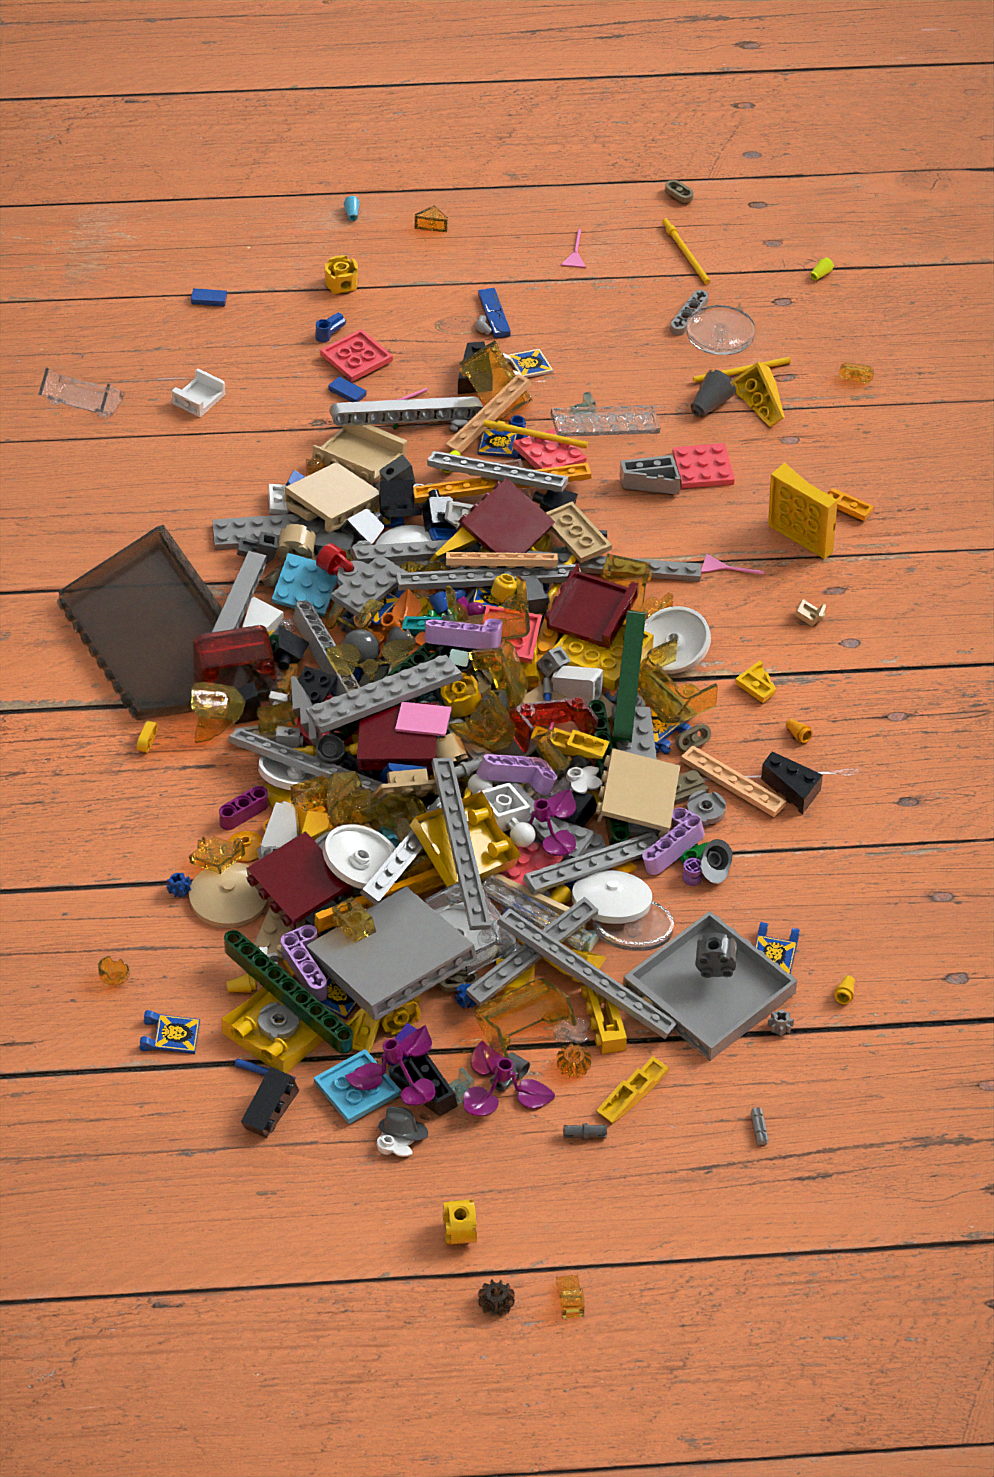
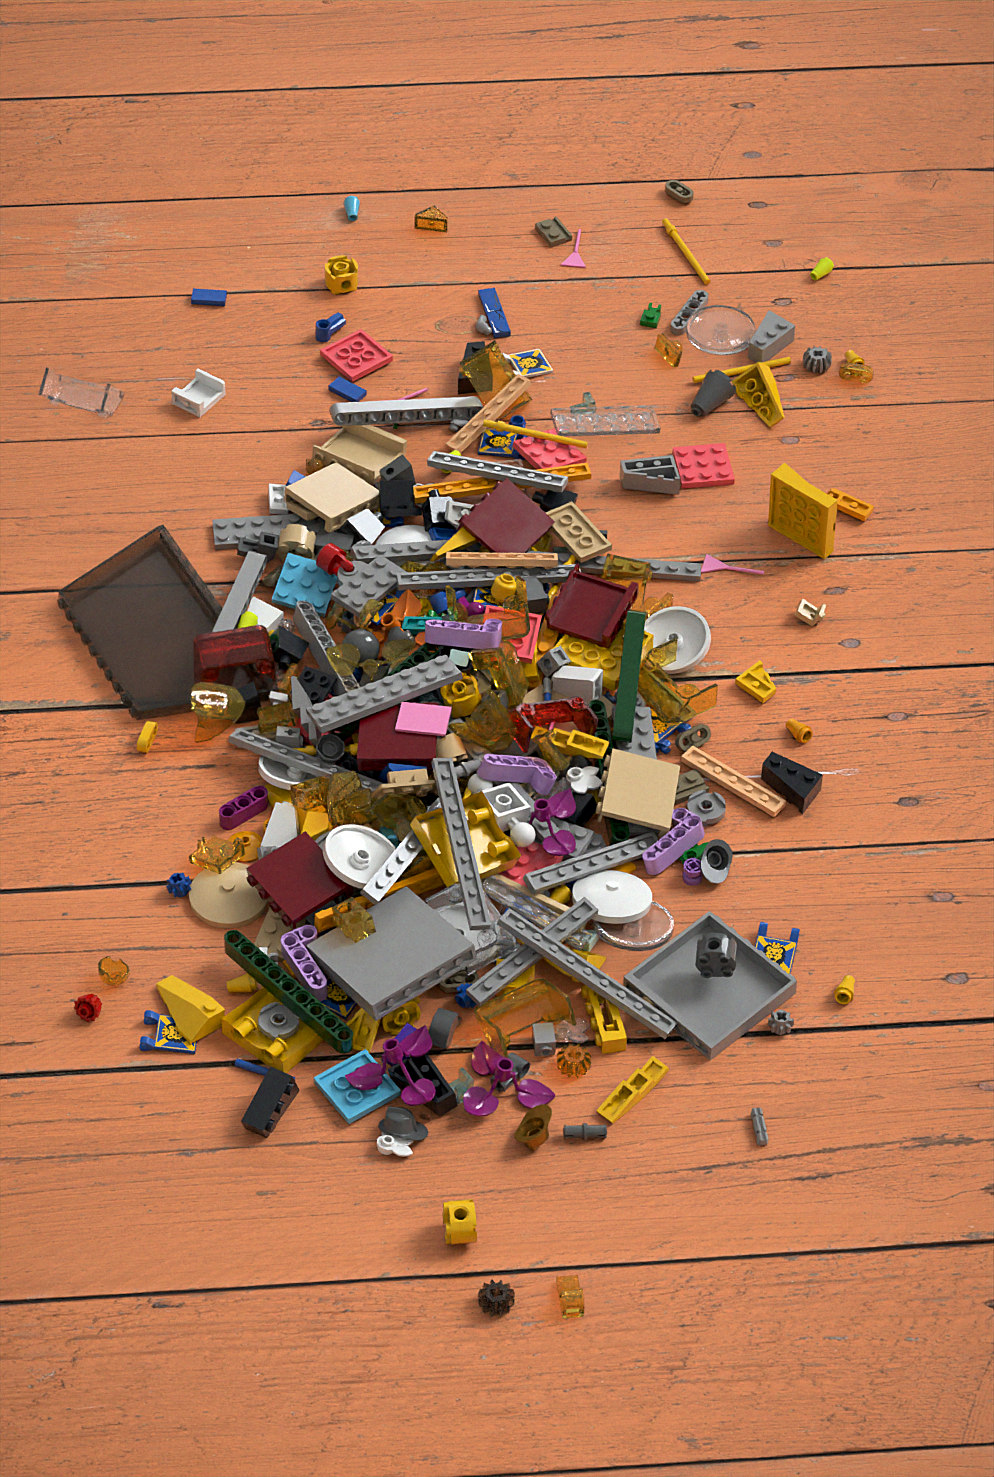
none -> red piece [74,994,102,1022]
none -> yellow wedge [156,975,225,1044]
none -> neon yellow cone [235,611,258,640]
none -> dark grey brick [429,1008,462,1049]
none -> pearl gold piece [514,1104,552,1151]
none -> light grey brick [532,1022,556,1056]
none -> dark tan plate [535,217,572,247]
none -> green plate [640,303,661,329]
none -> clear yellow tile [654,333,683,368]
none -> light grey wedge [748,310,795,363]
none -> light grey gear [803,346,832,374]
none -> yellow cone [845,350,865,373]

